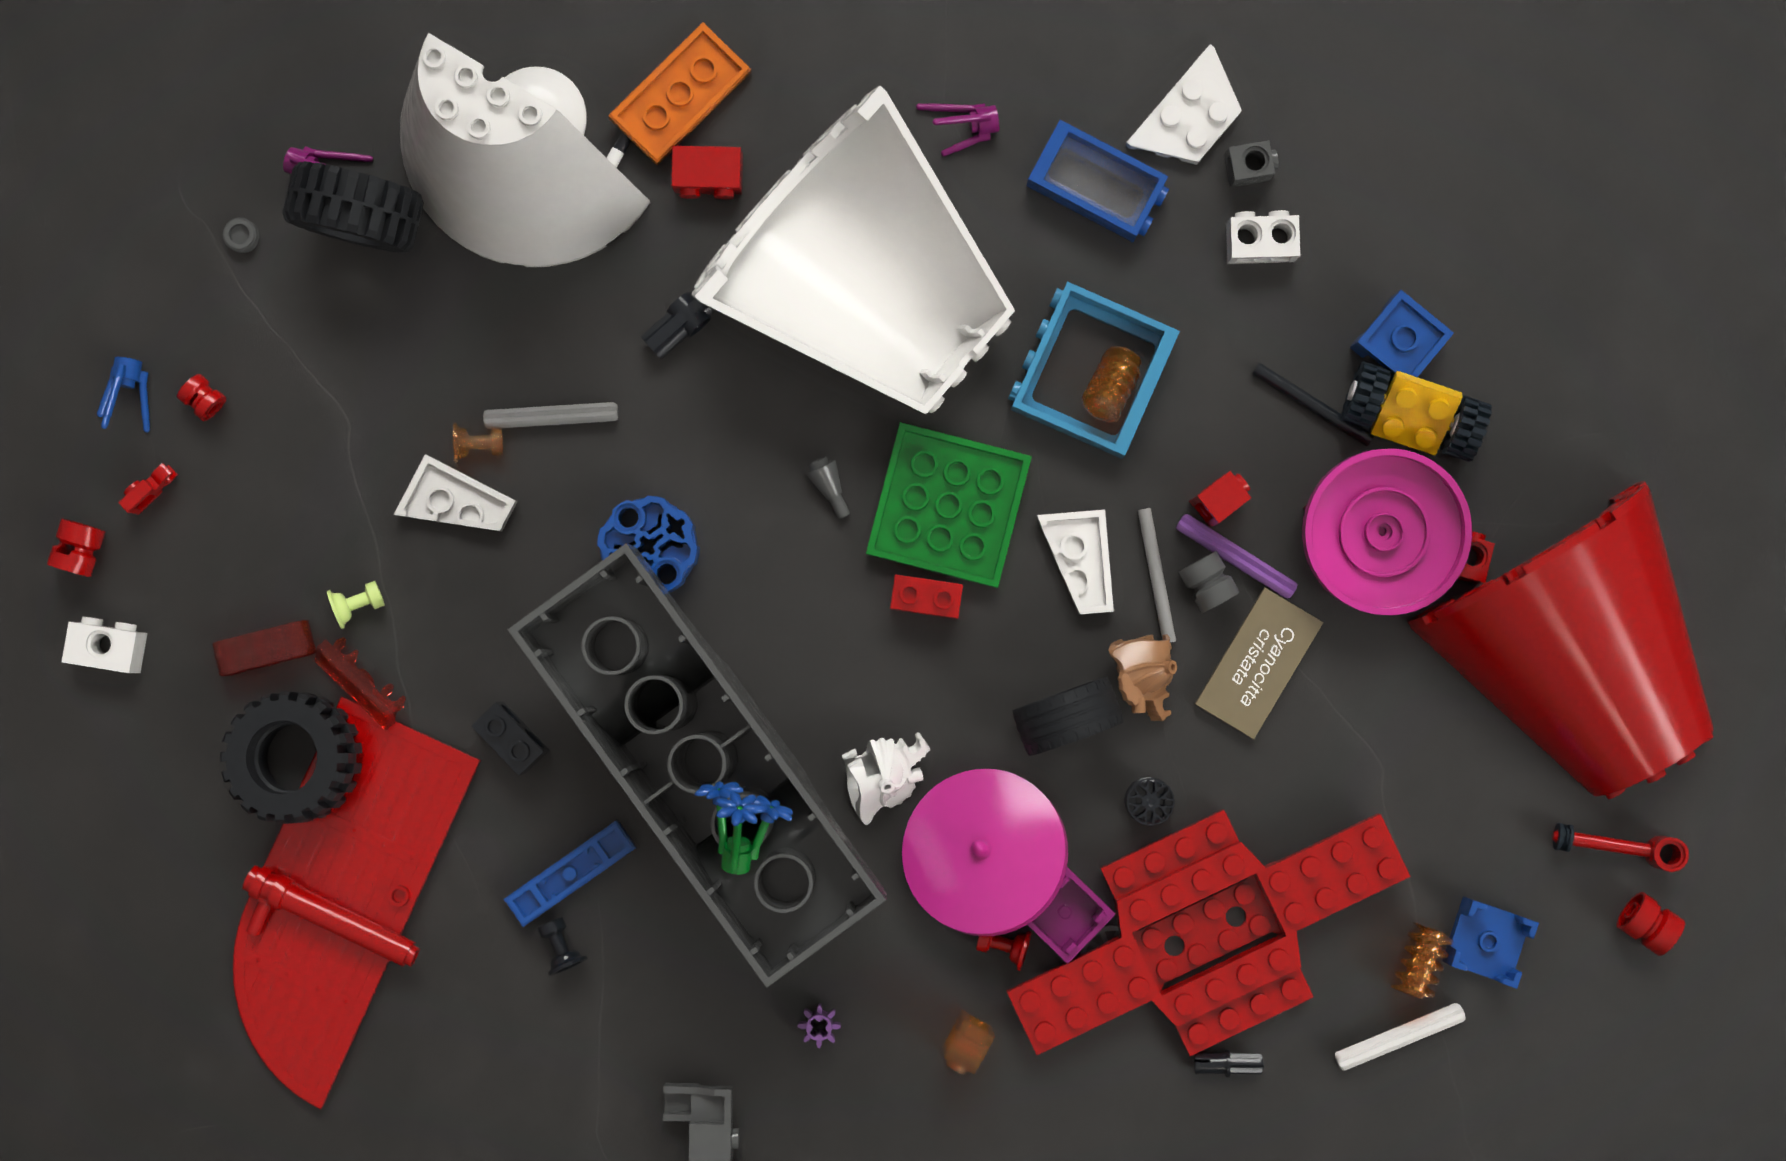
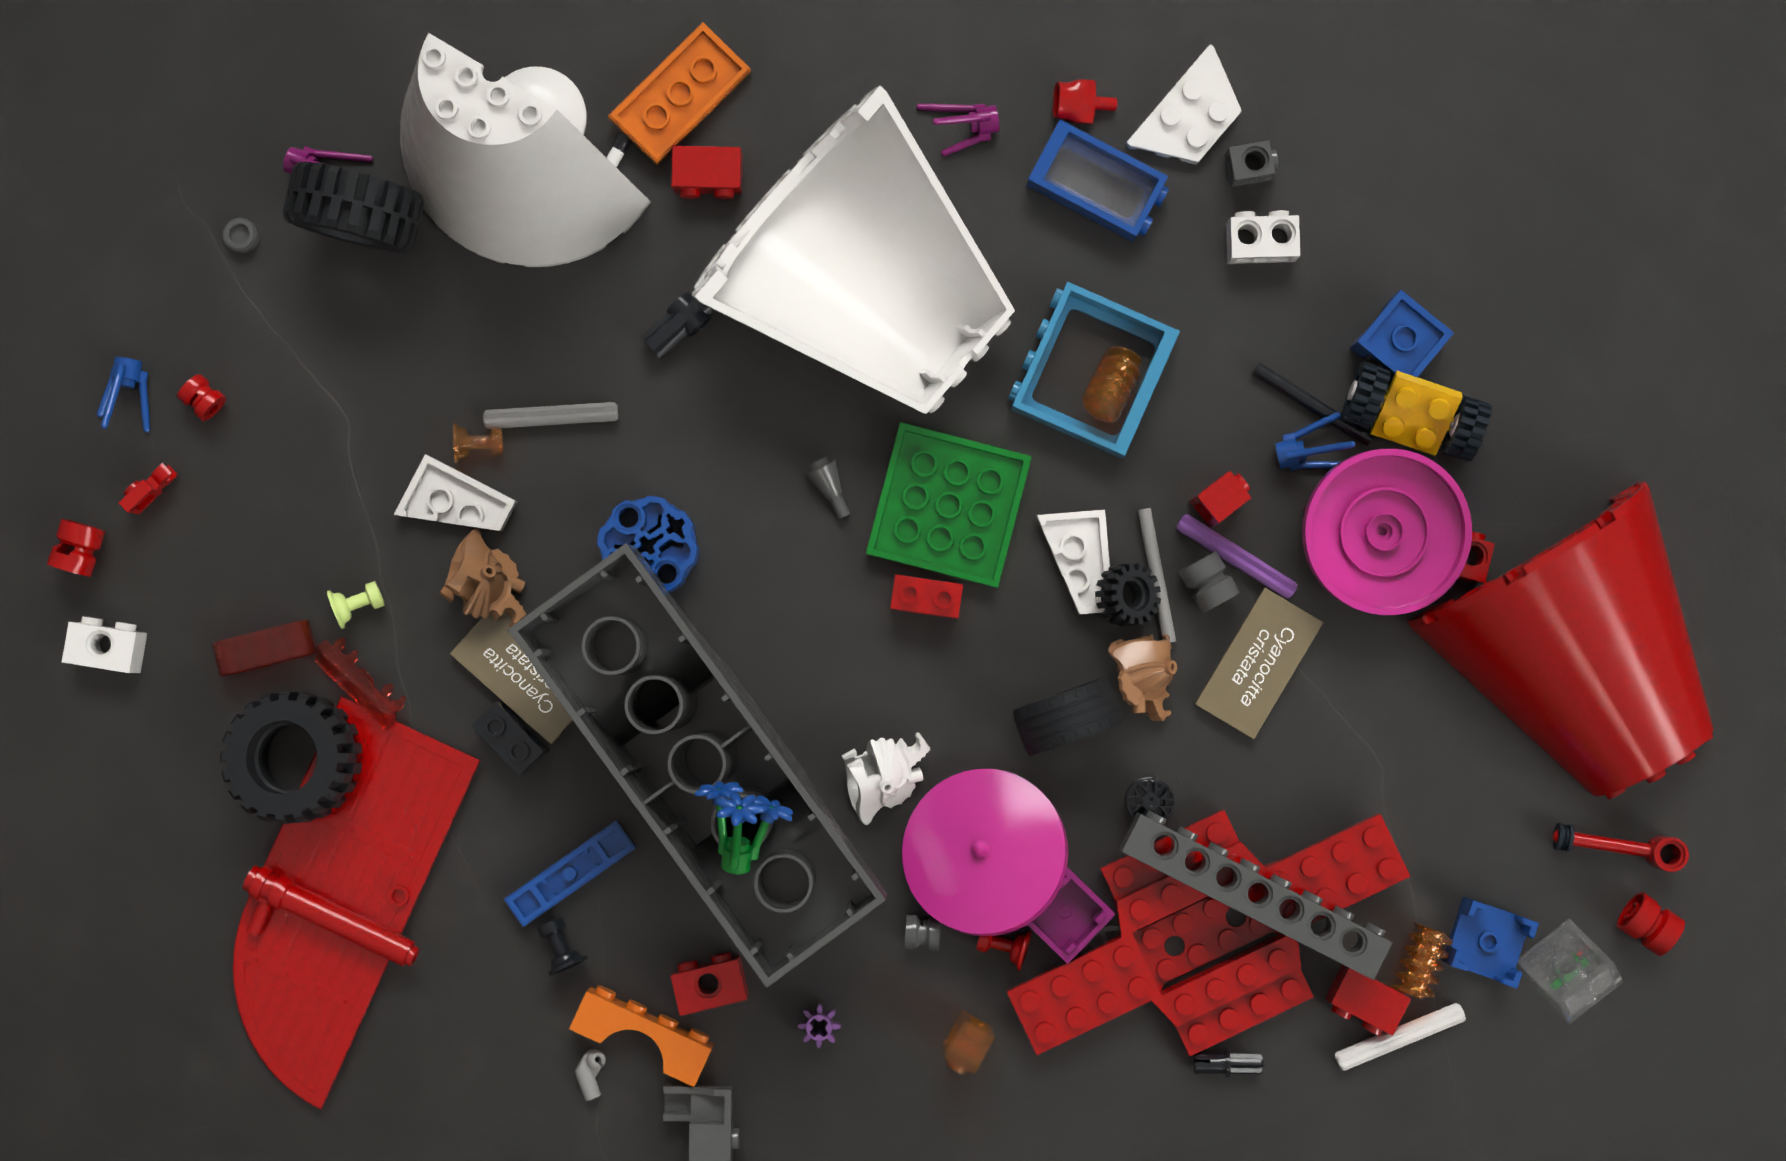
none -> medium nougat helmet [439,528,526,627]
none -> dark tan tile [450,613,573,744]
none -> orange arch [569,985,714,1087]
none -> light grey arm [575,1049,606,1101]
none -> red brick [670,952,749,1016]
none -> dark grey wheel [904,915,940,951]
none -> red piece [1052,79,1118,125]
none -> black tyre [1095,563,1161,626]
none -> dark grey brick [1119,810,1393,980]
none -> blue plant [1275,412,1355,471]
none -> red brick [1325,964,1411,1036]
none -> clear slope [1517,918,1623,1025]

